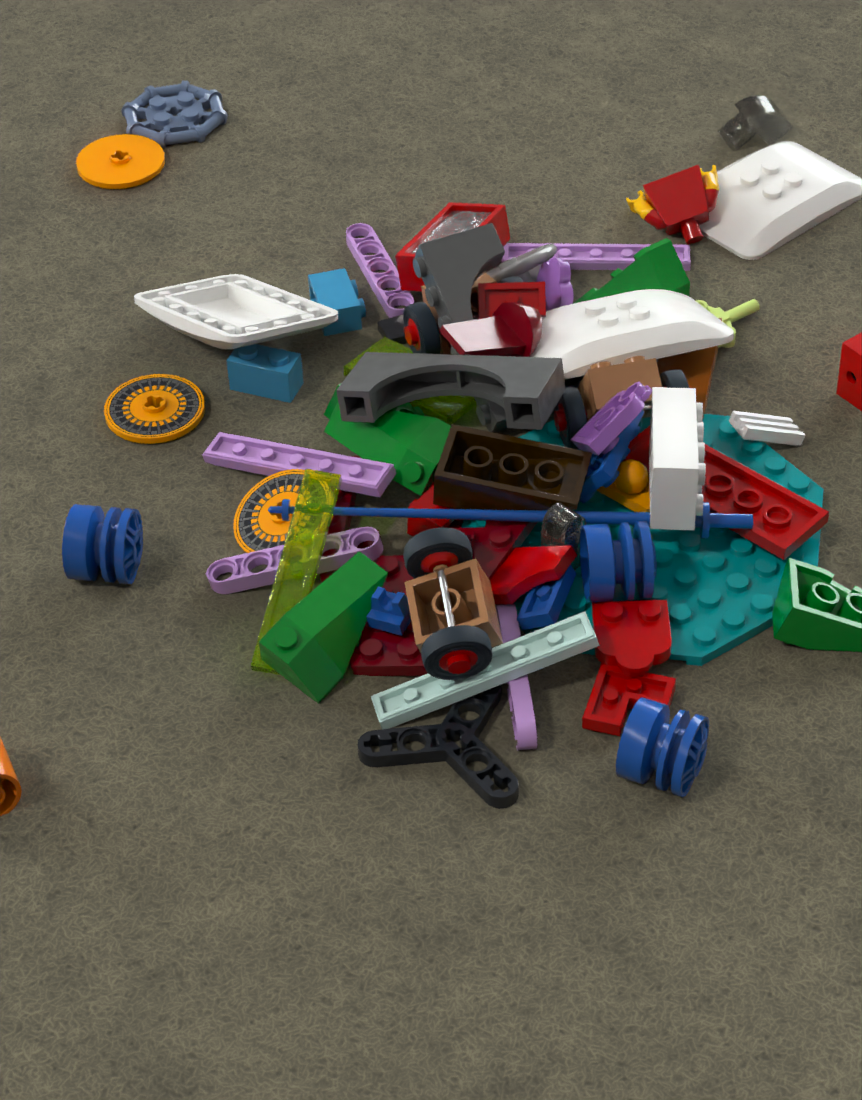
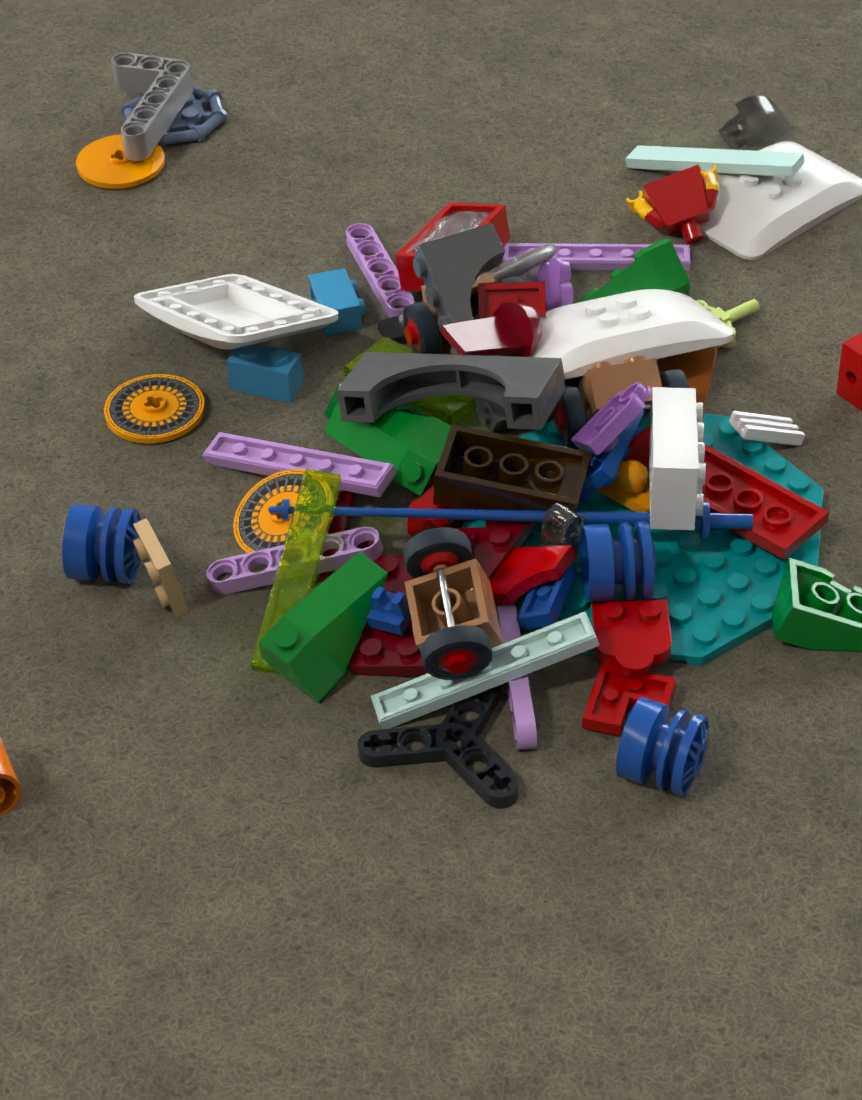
none -> light grey beam [111,52,193,161]
none -> tan plate [133,518,189,617]
none -> light aqua tile [625,145,805,177]

